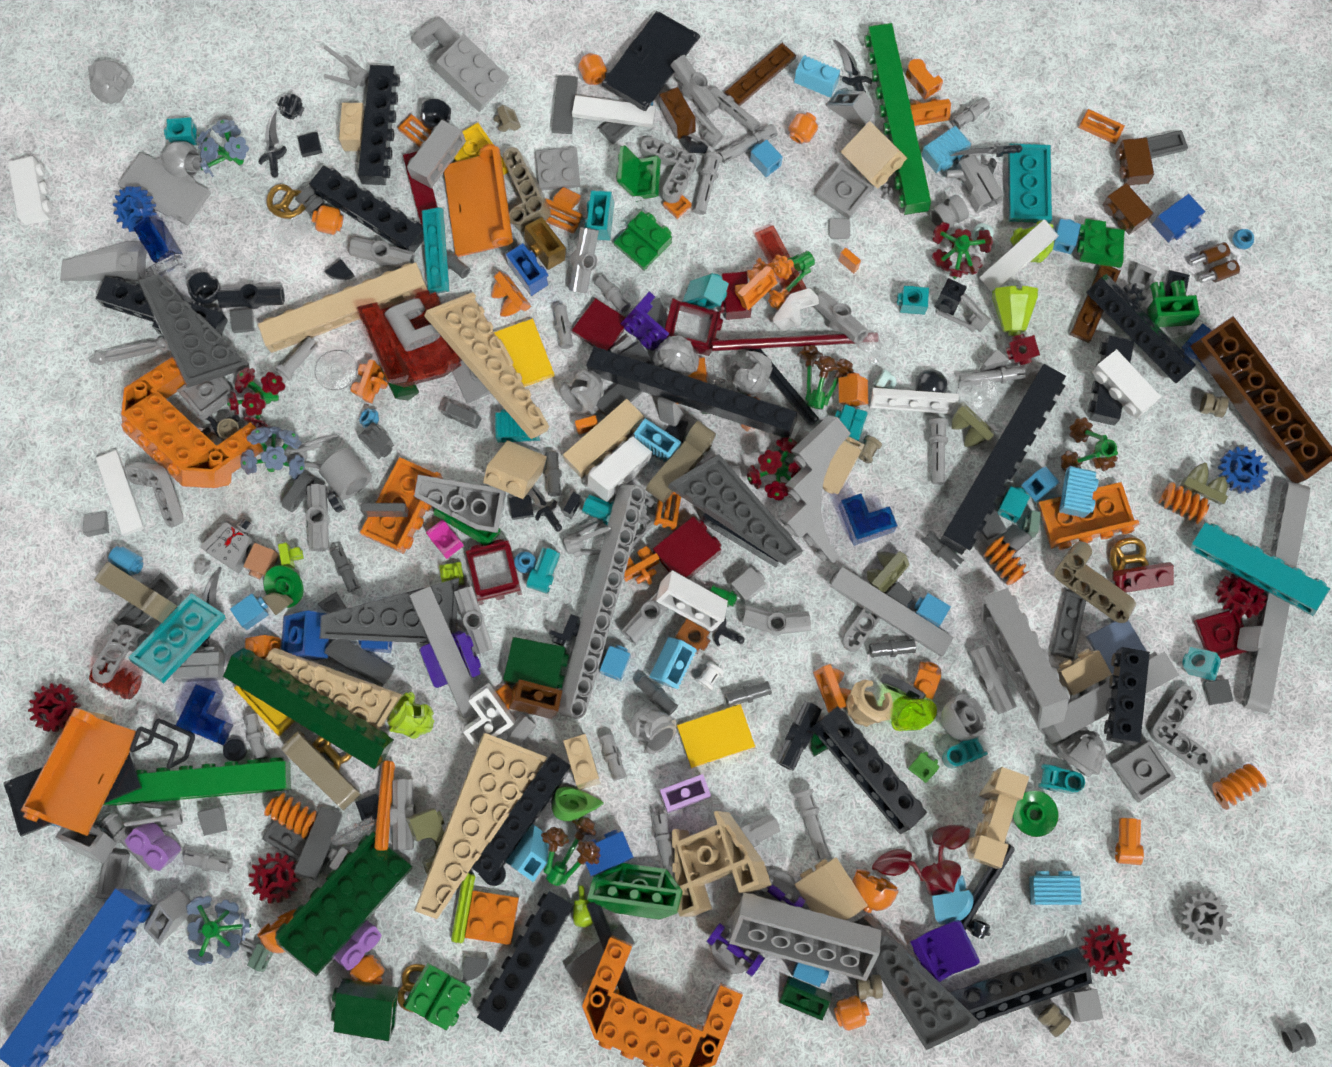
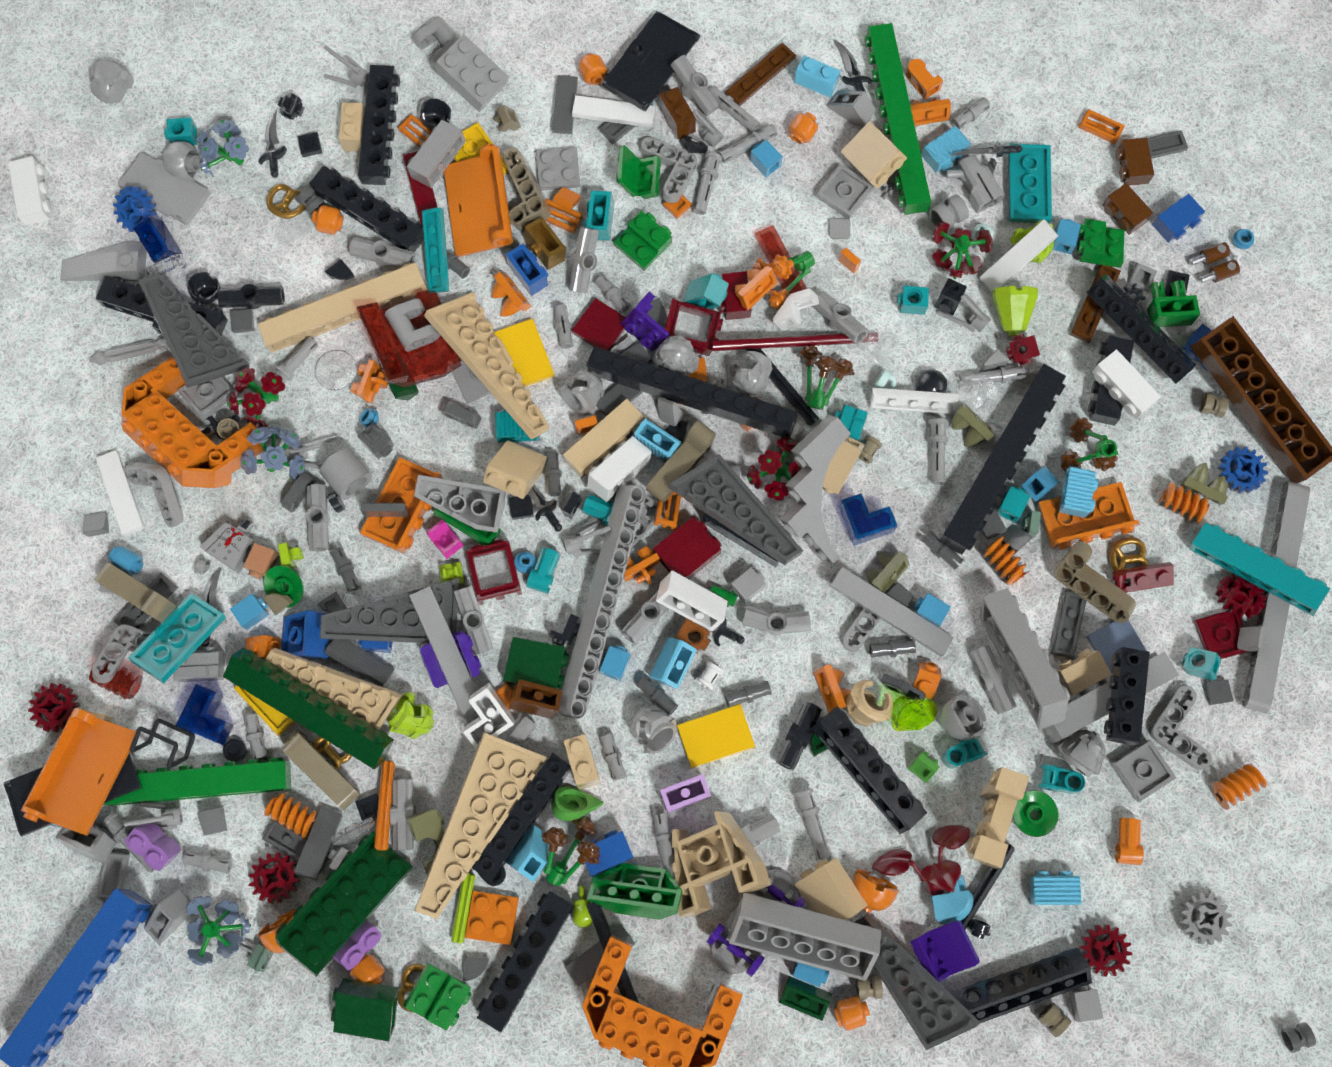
orange brick [839,373,868,407] -> none

